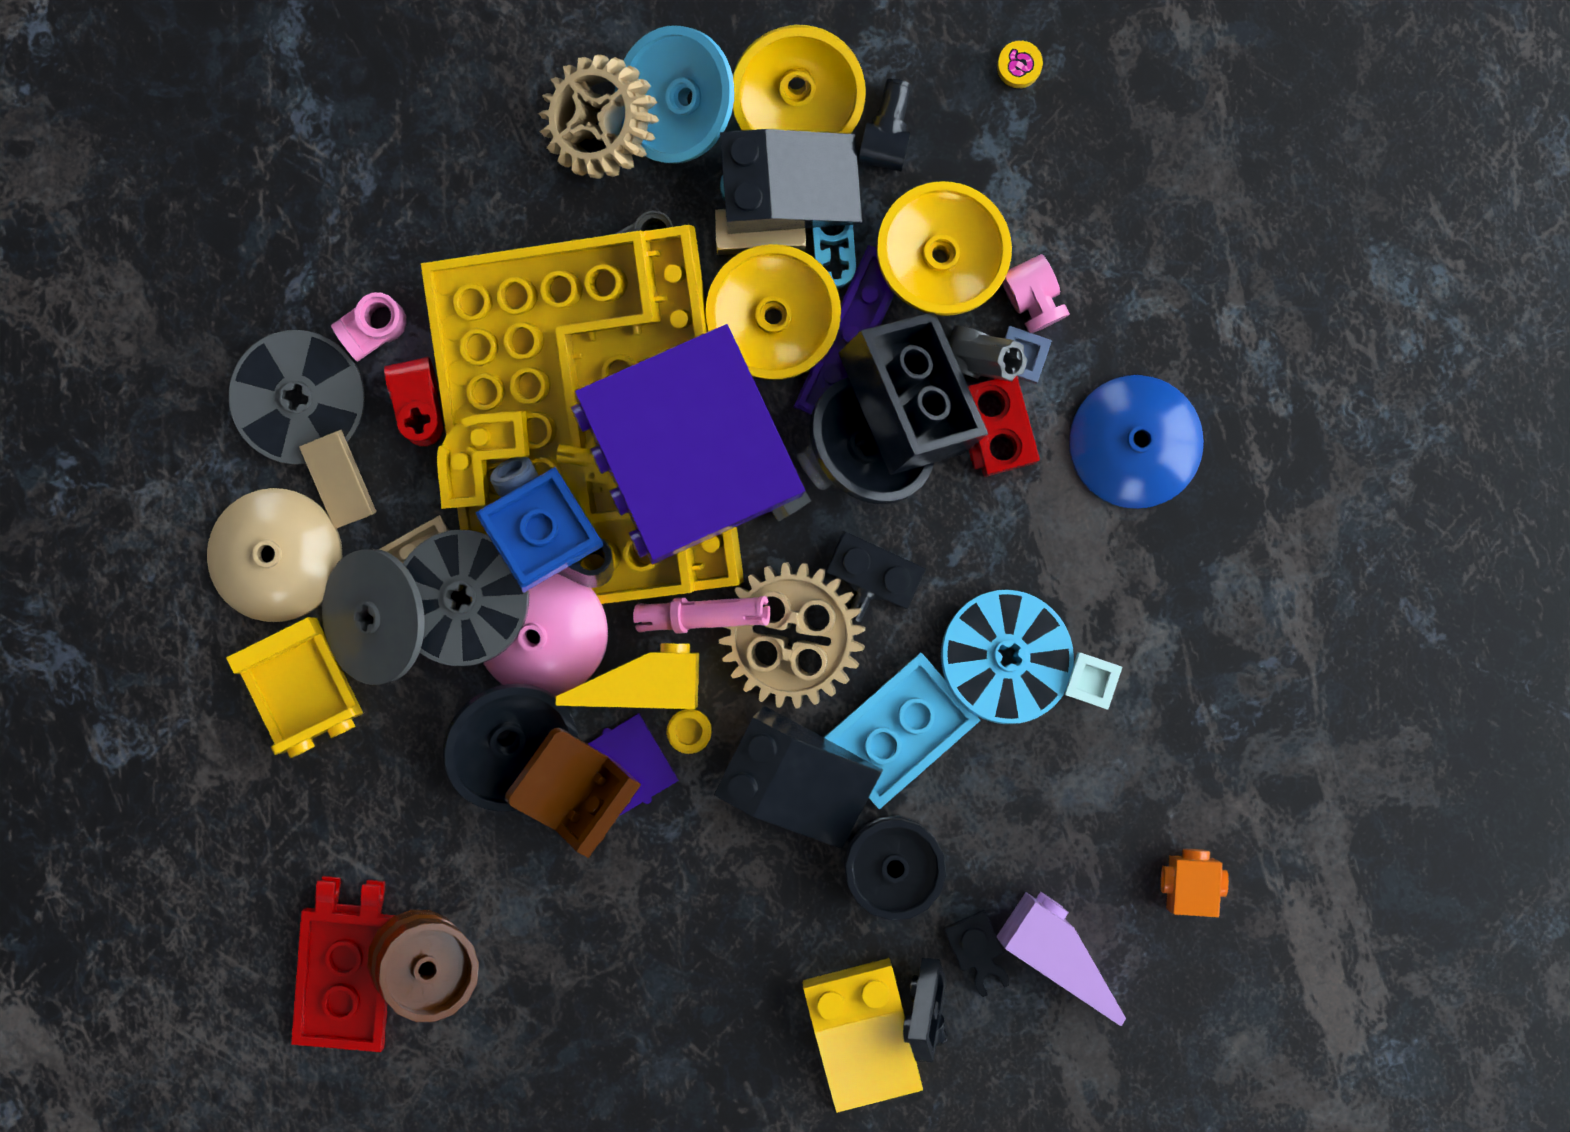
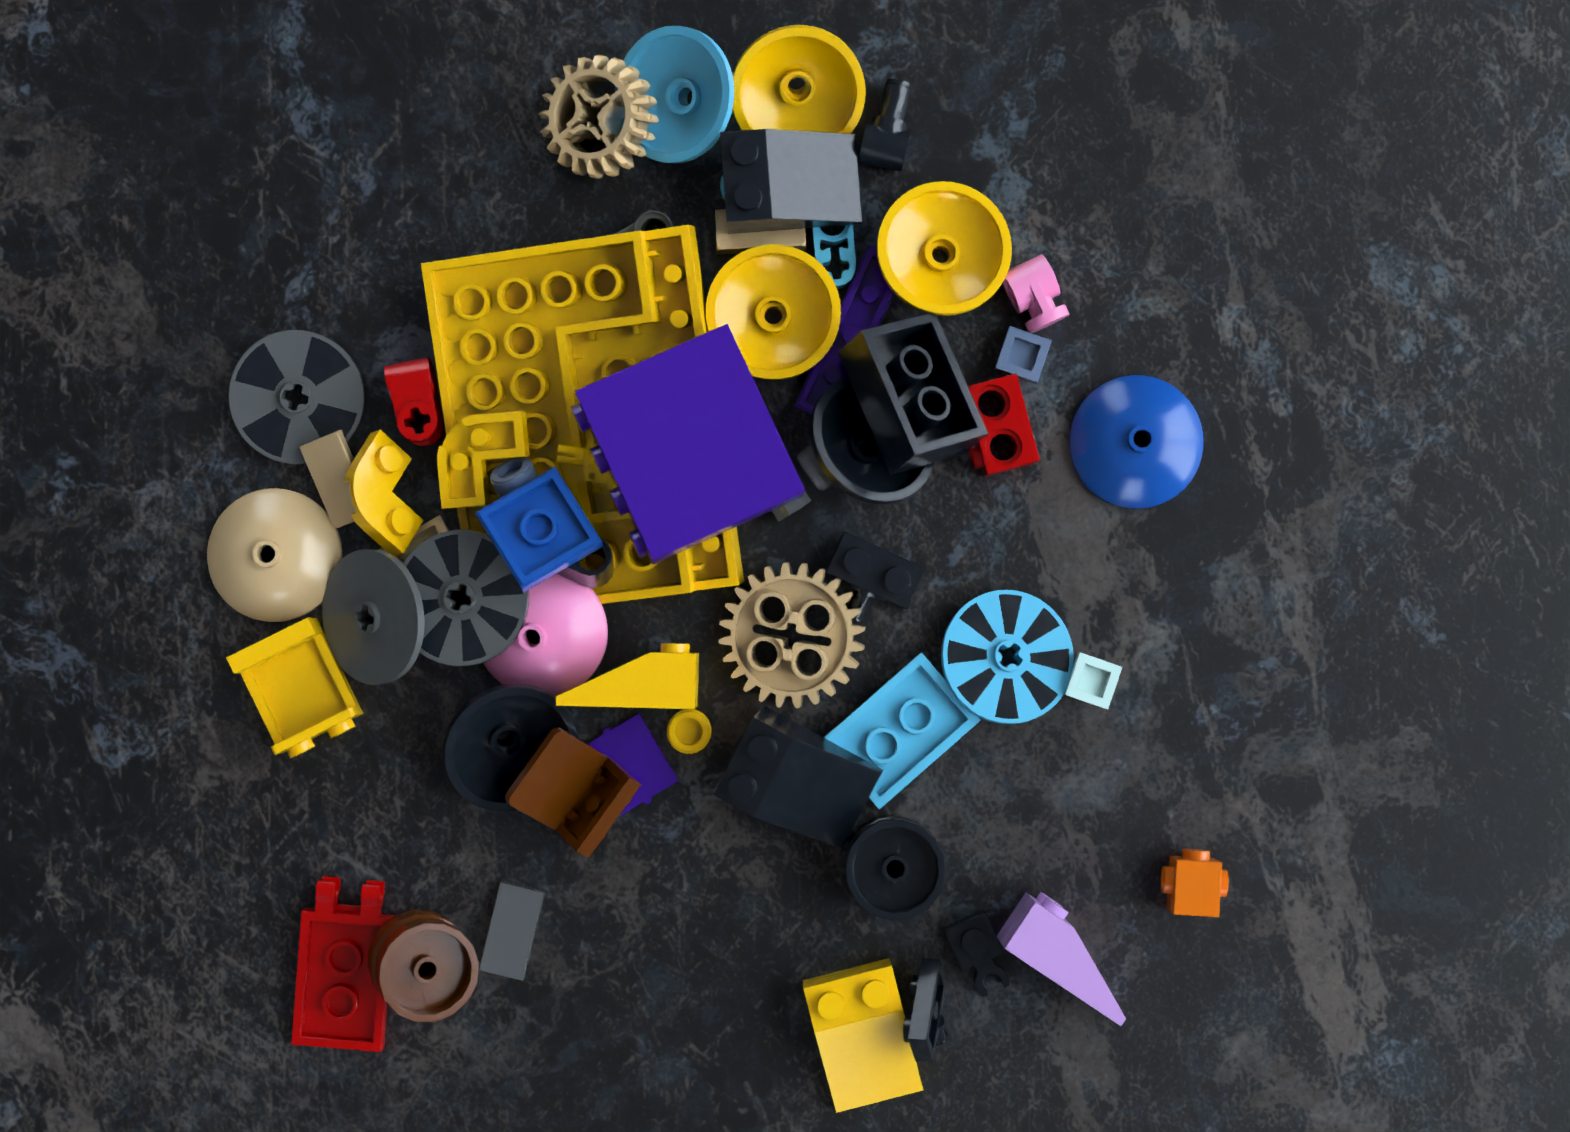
bright pink piece [331,293,406,362] -> none
bright pink pin [633,596,770,634] -> none
dark grey piece [949,325,1028,382] -> none
yellow tile [997,41,1043,88] -> none
none -> yellow plate [344,429,423,557]
none -> dark grey tile [479,881,545,981]

